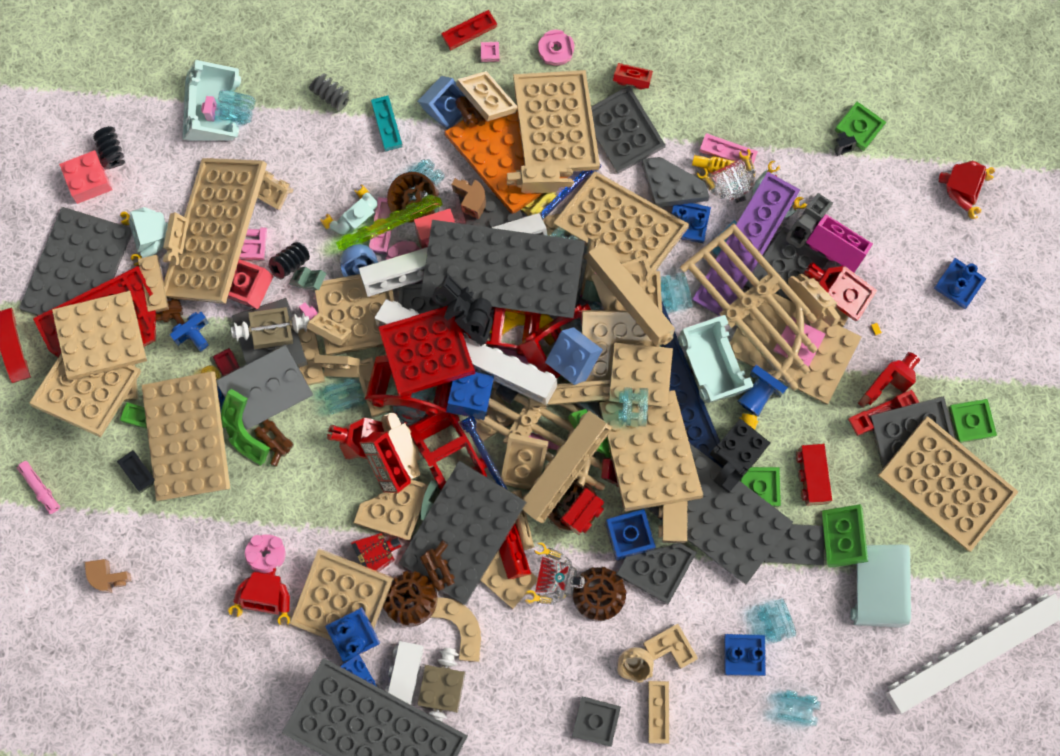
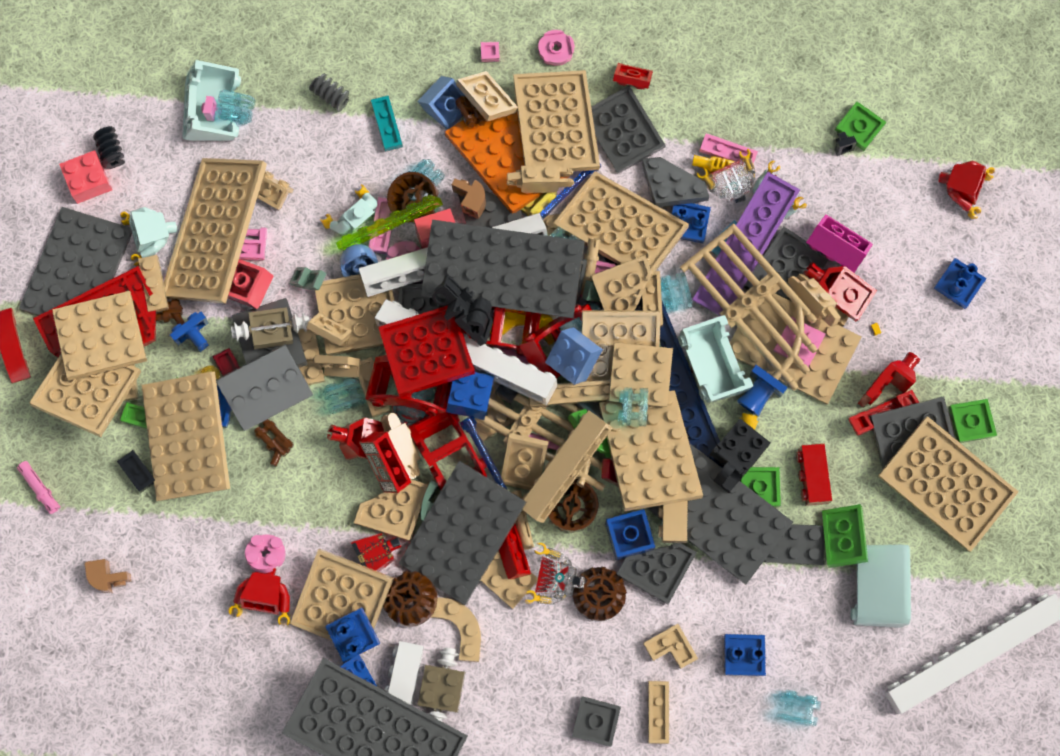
tan plate [163,212,189,266] -> none
bright green plate [221,389,270,466] -> none
black piece [269,242,310,280] -> none
bright pink plate [299,302,317,321] -> none
reddish brown piece [420,540,455,592] -> none
red plate [441,9,497,51] -> none
red brick [560,488,604,535] -> none
tan brick [587,243,675,347] -> none
tan hair [617,647,654,683] -> none
clear light blue brick [757,598,796,644] -> none
dark grey plate [786,193,833,248] -> none

